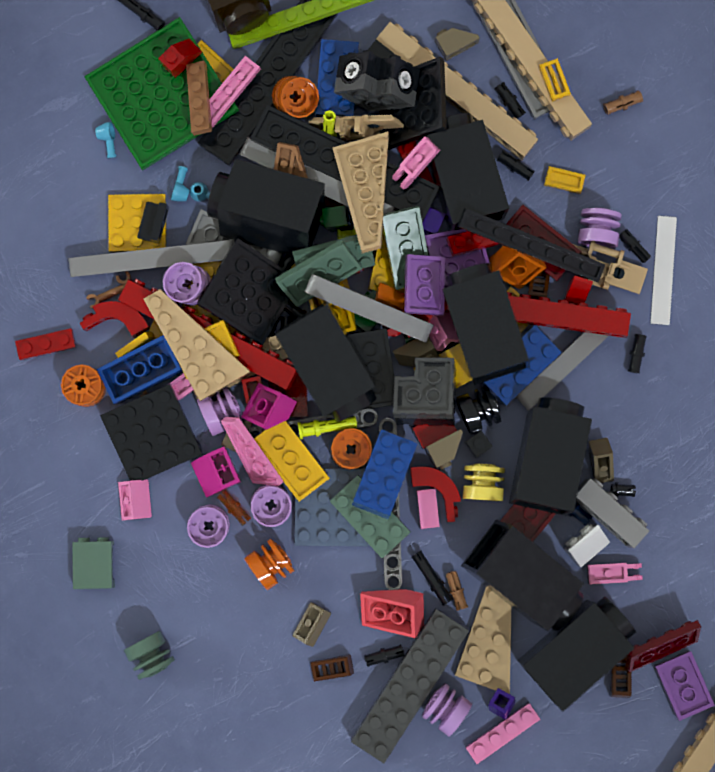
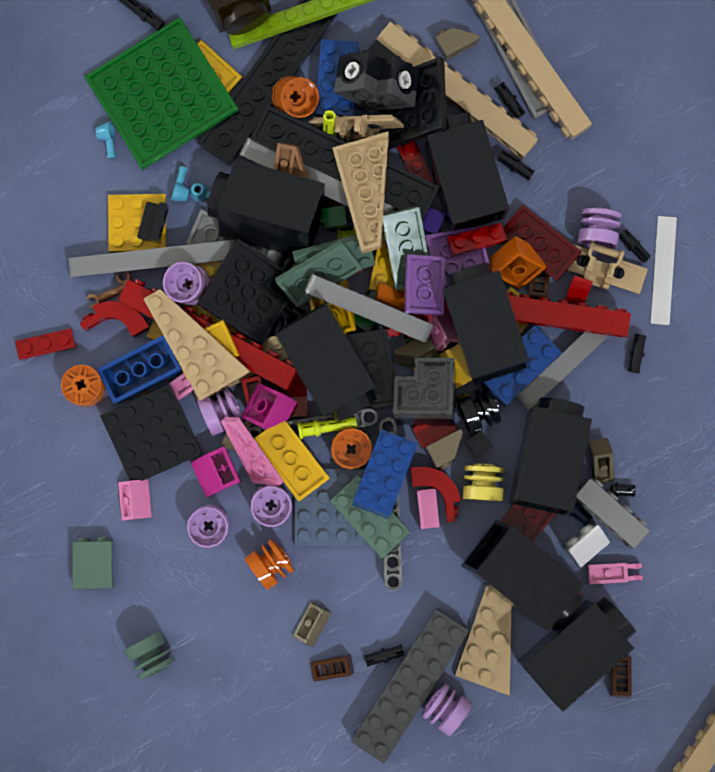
yellow tile [115,331,155,358] -> none
red slope [158,38,202,78] -> none
medium nougat plate [186,61,212,136] -> none
bright pink plate [210,56,261,128] -> none
clear orange pin [217,490,251,526] -> none
coral slope [360,589,424,638] -> none
bright pink hinge [392,136,440,190] -> none
black pin [411,550,453,606] -> none
medium nougat axle [446,571,468,610] -> none
black plate [457,208,606,283] -> none
bright pink plate [465,702,541,764] -> none
dark purple brick [488,688,515,720] -> none
yellow tile [539,58,571,102] -> none
yellow tile [544,166,586,194] -> none
medium nougat pin [603,90,643,115] -> none
dark red plate [625,620,702,673] -> none
medium lavender plate [654,651,715,721] -> none

